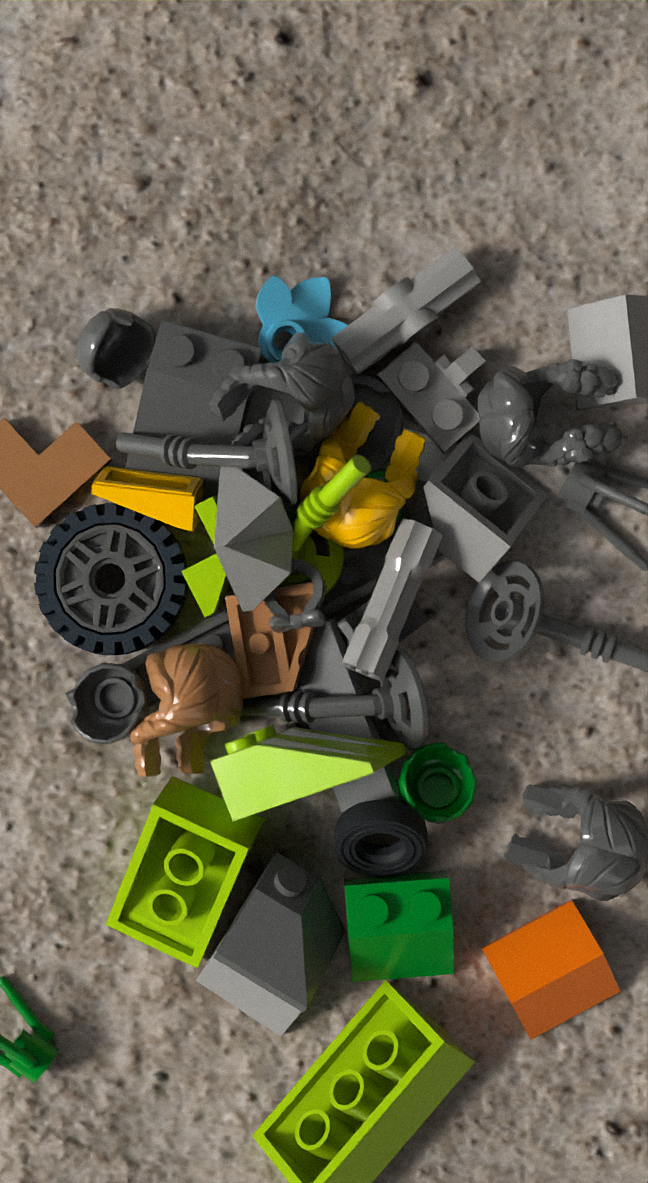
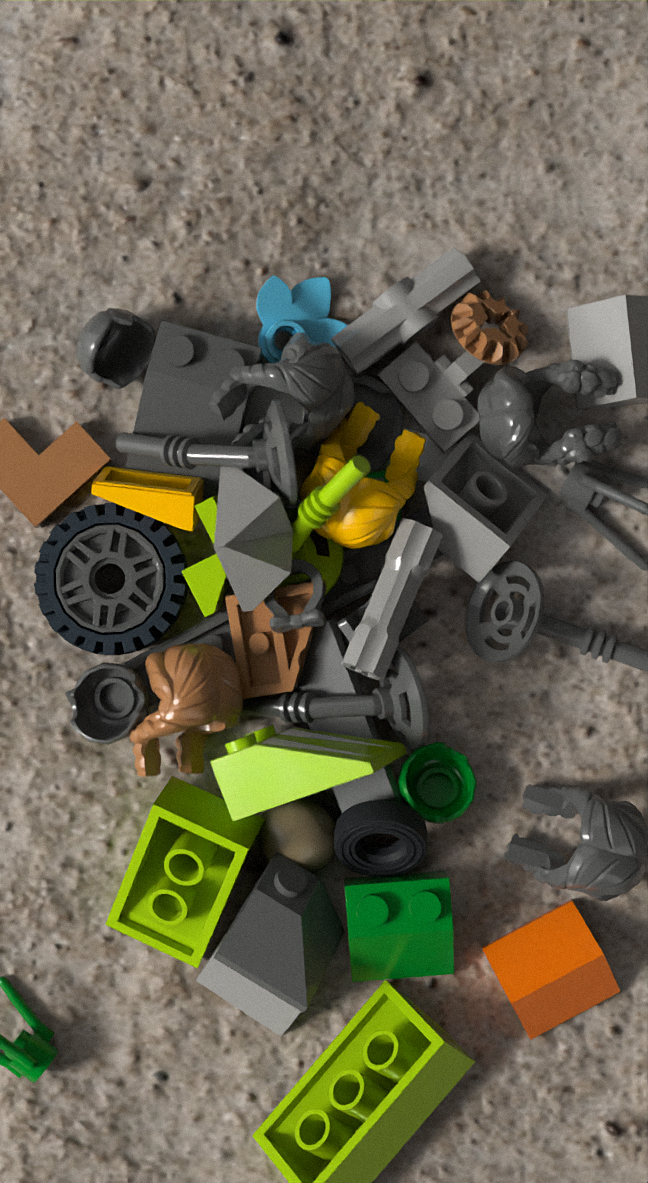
none -> dark tan hair [258,796,336,874]
none -> medium nougat gear [451,290,529,365]

